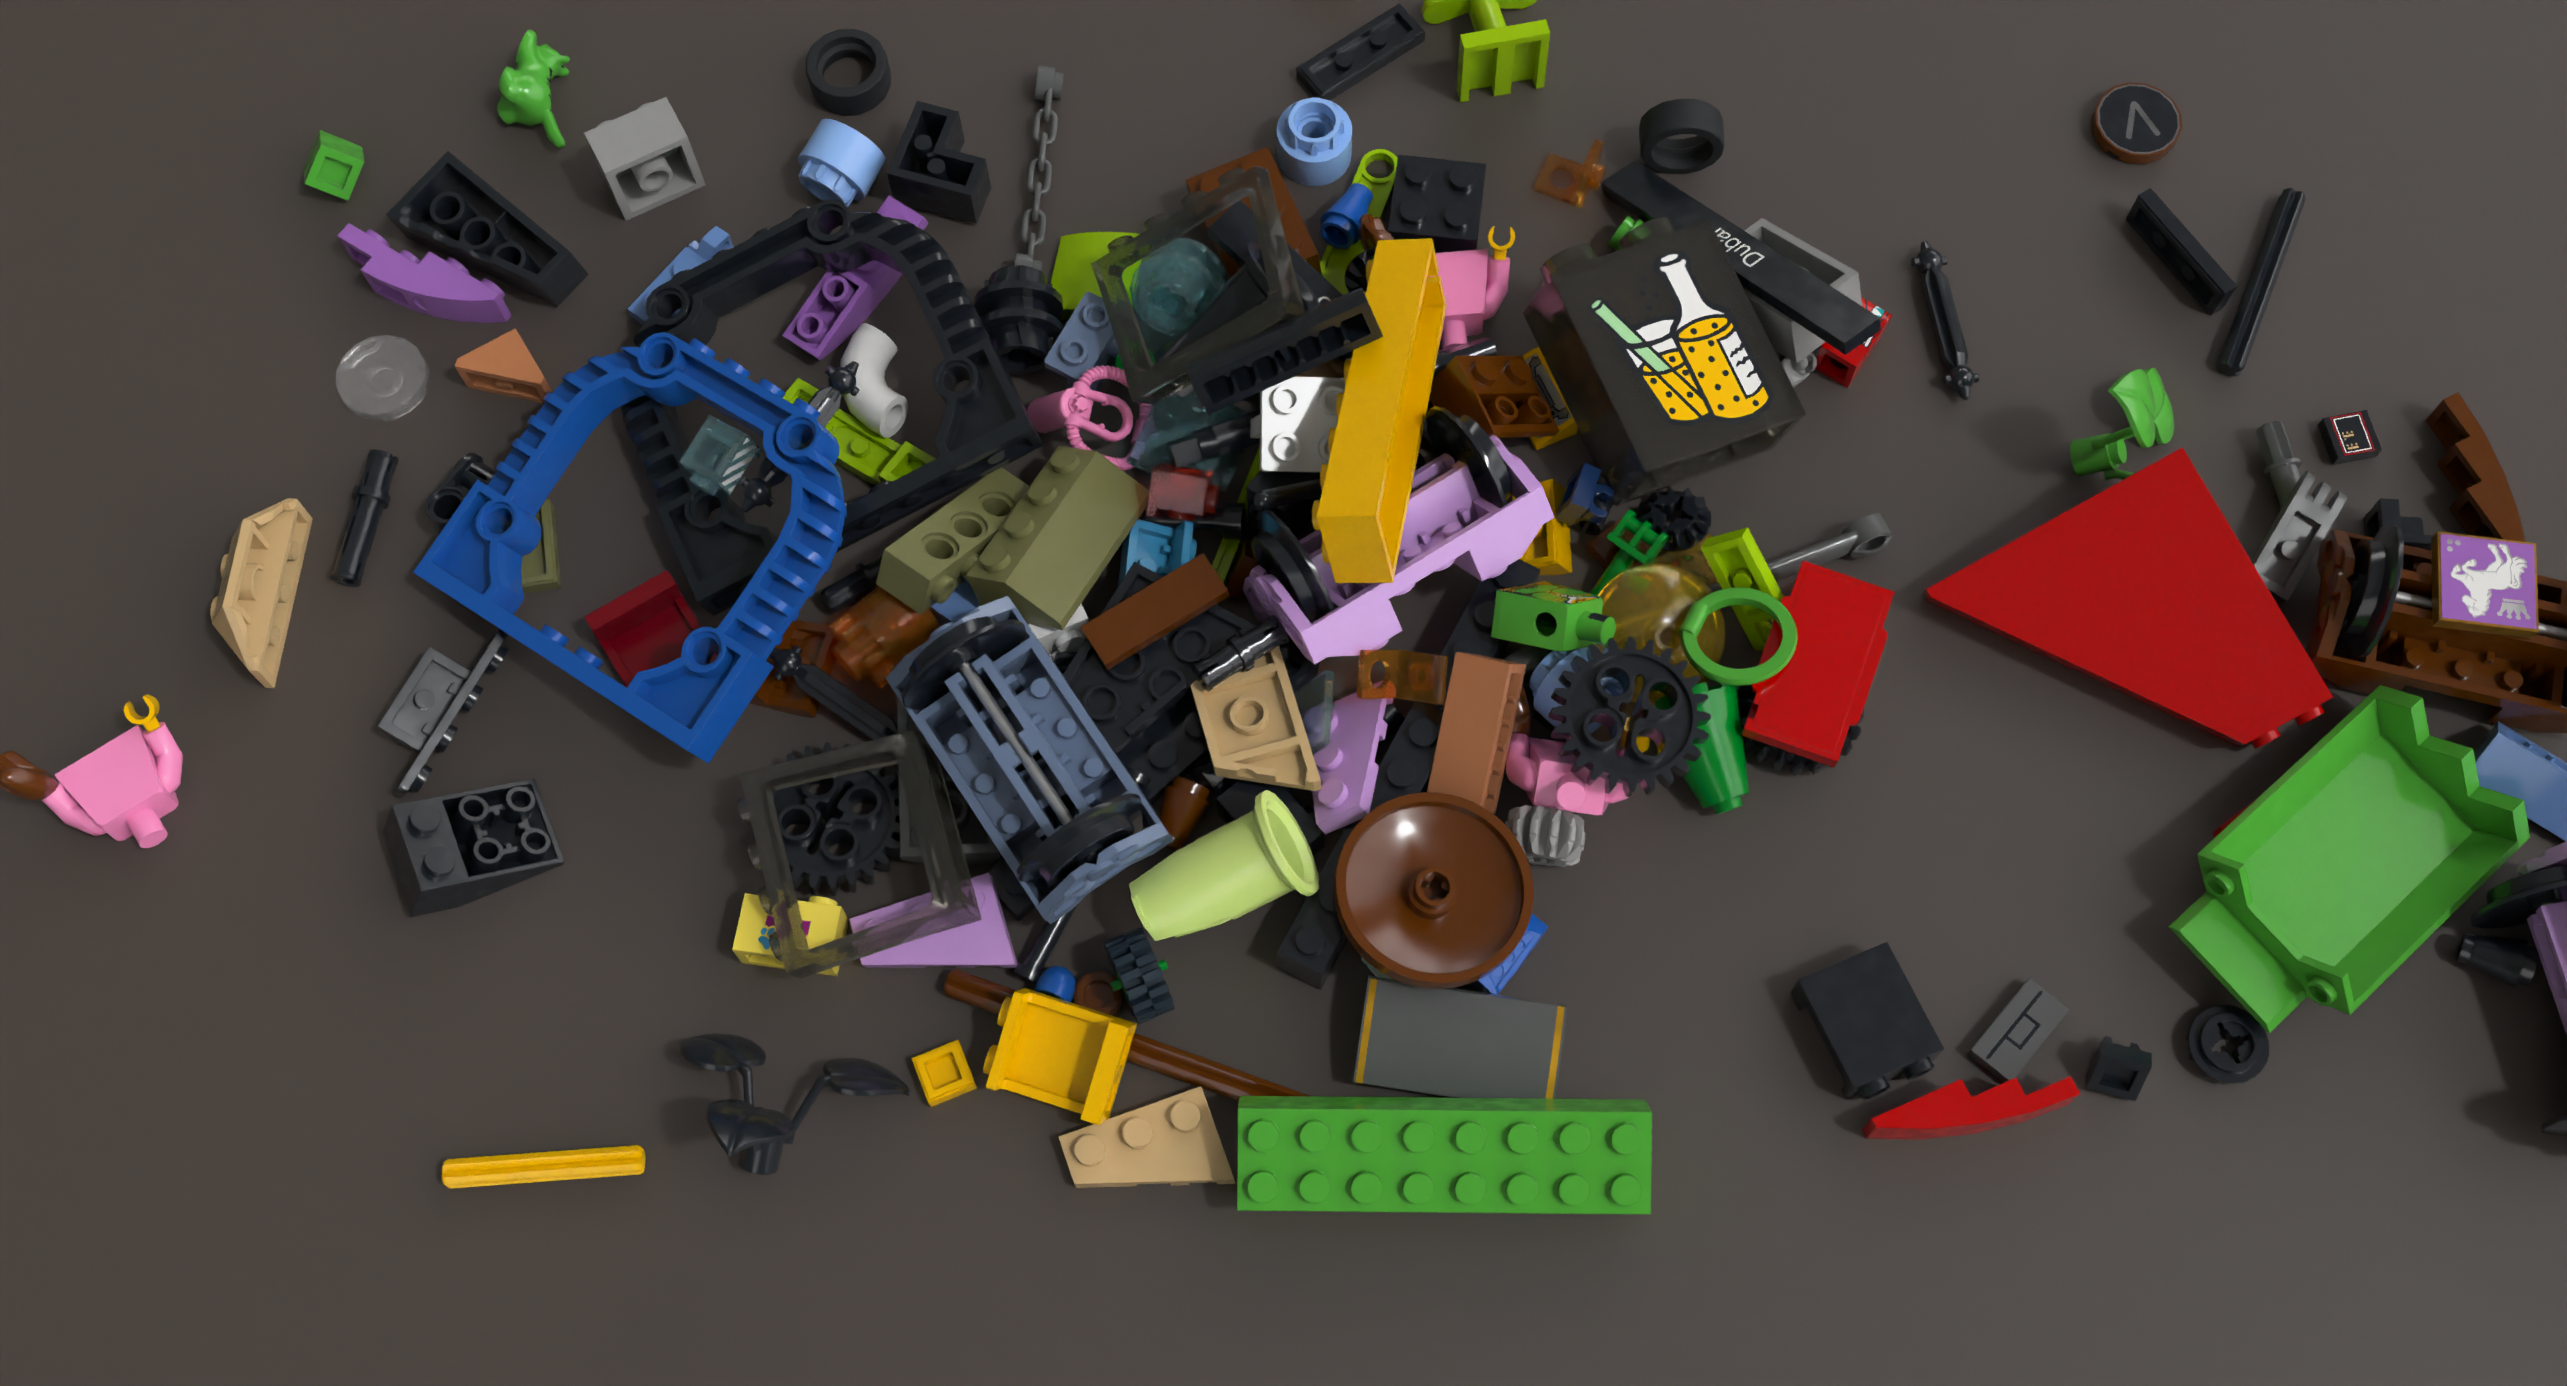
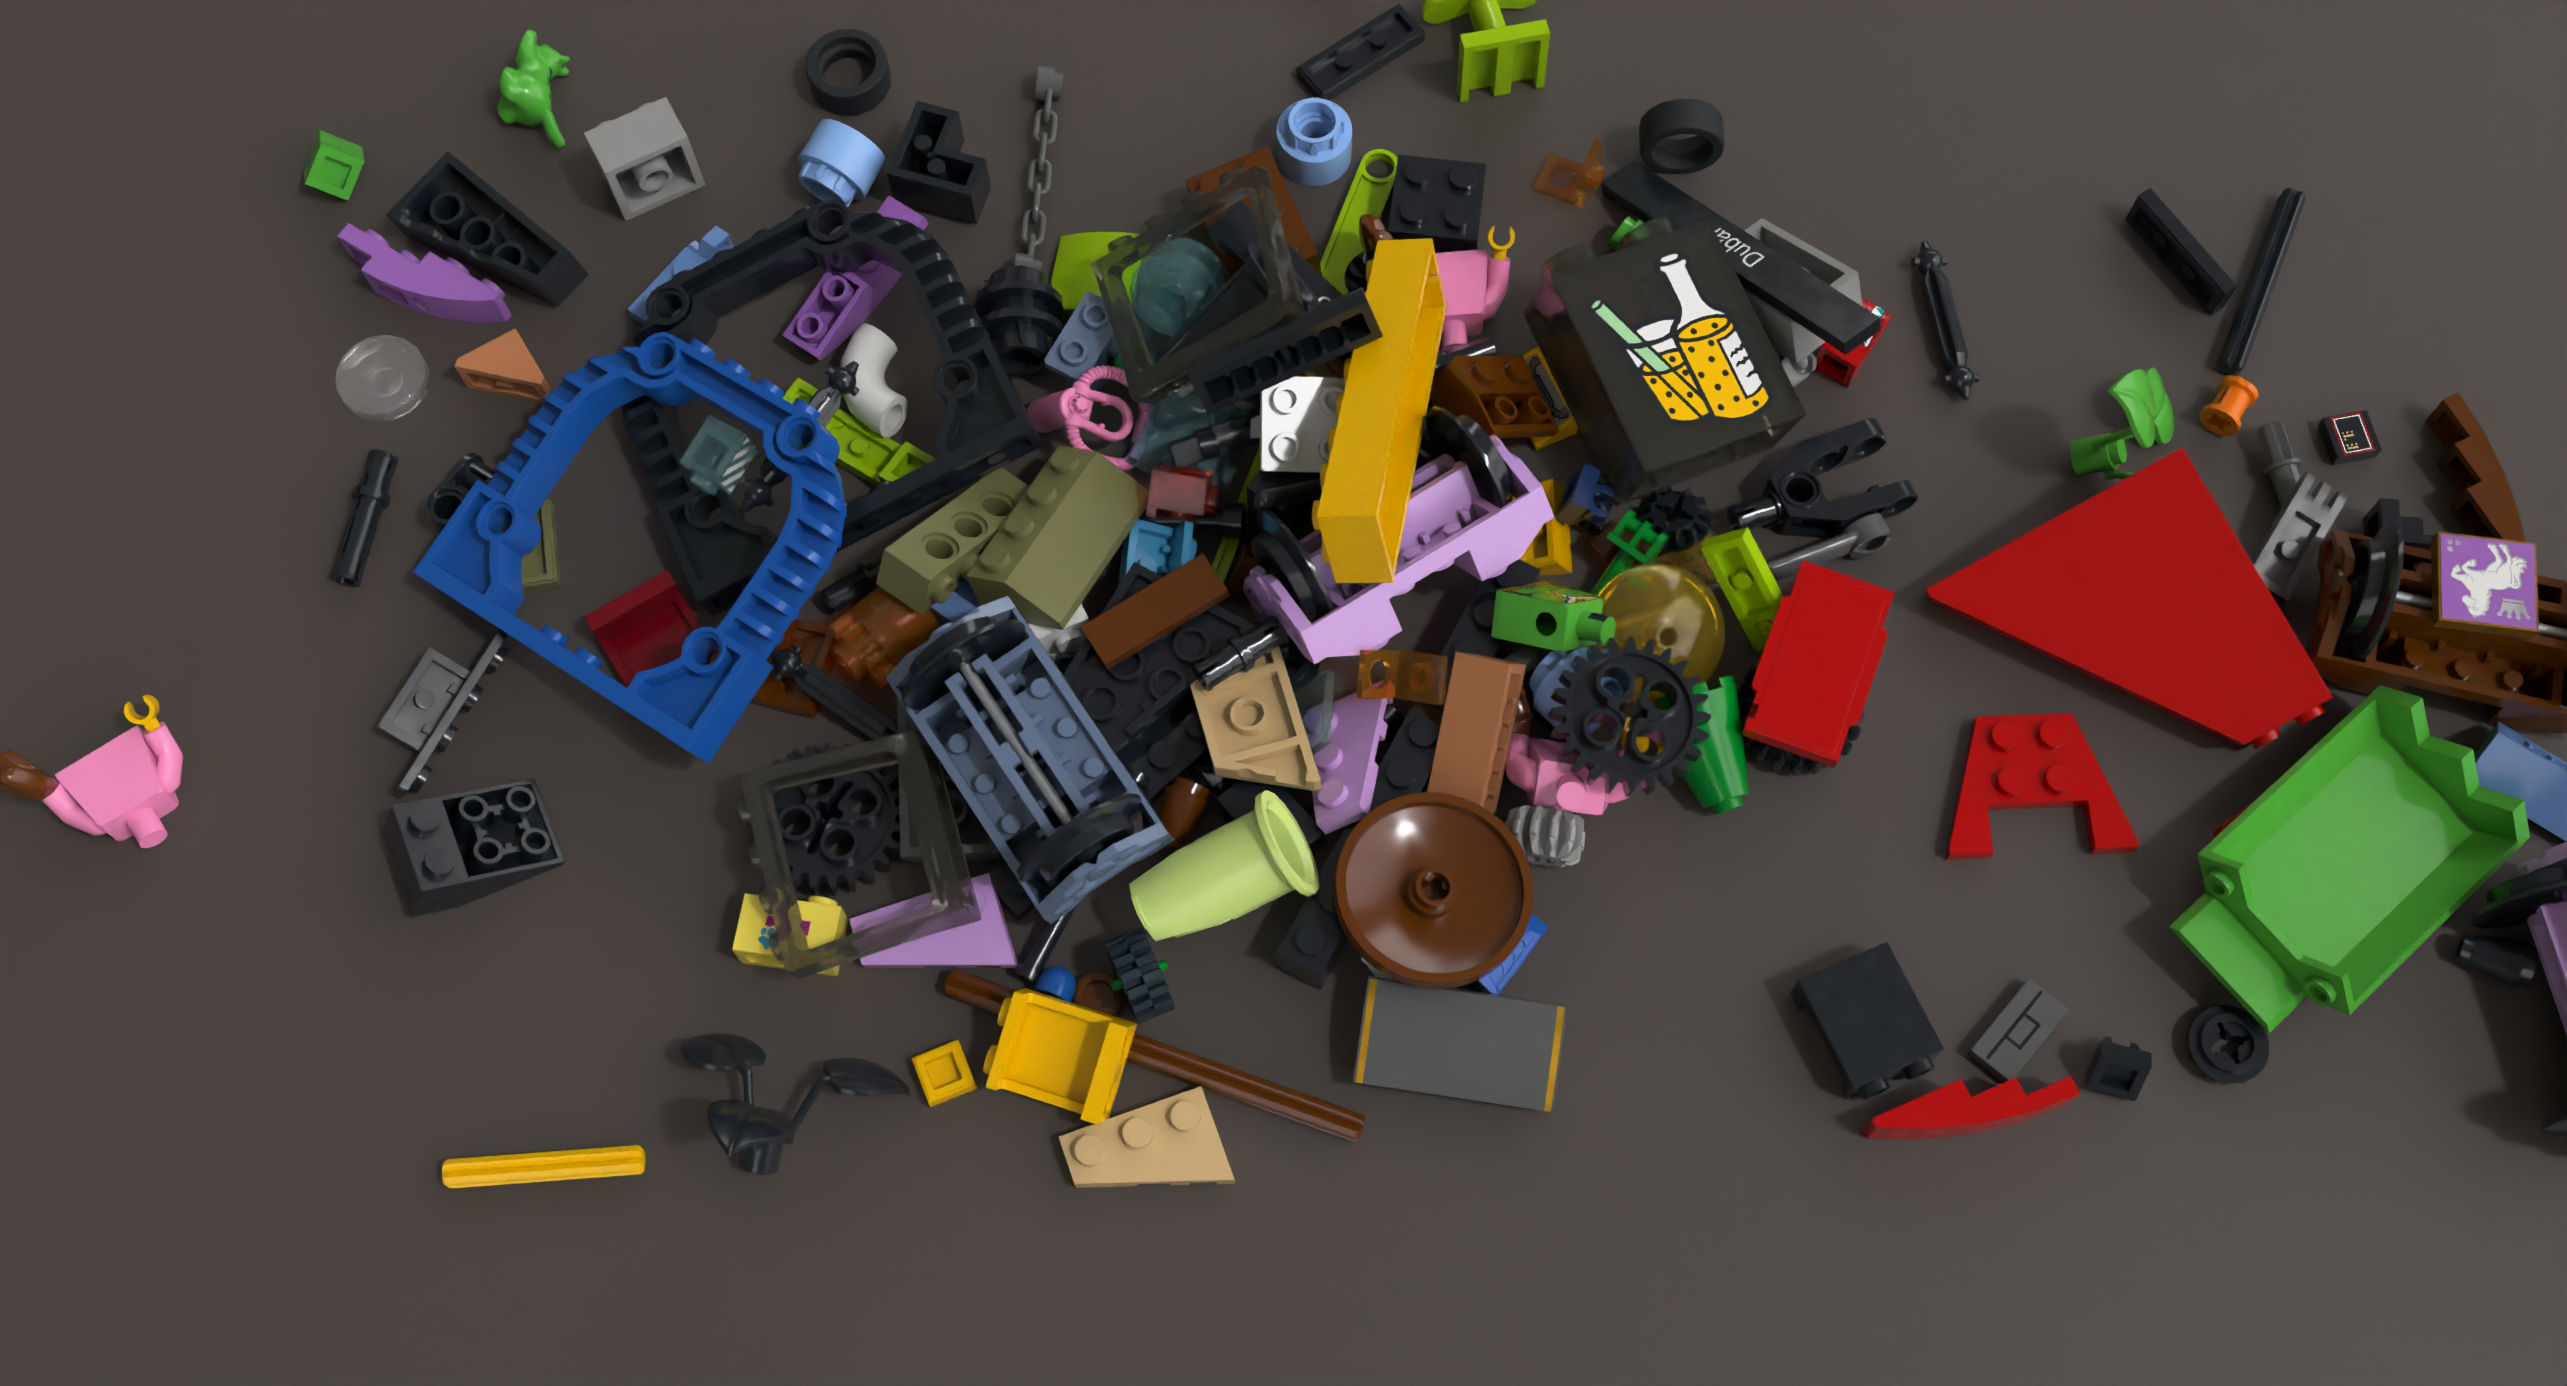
tan wedge [210,498,313,688] -> none
bright green brick [1237,1096,1652,1215] -> none
blue cone [1320,183,1373,249] -> none
bright green piece [1678,587,1798,686] -> none
black tile [2091,82,2182,164] -> none
none -> black piece [1727,418,1919,538]
none -> red wing [1945,713,2139,860]
none -> orange bush [2199,375,2259,437]

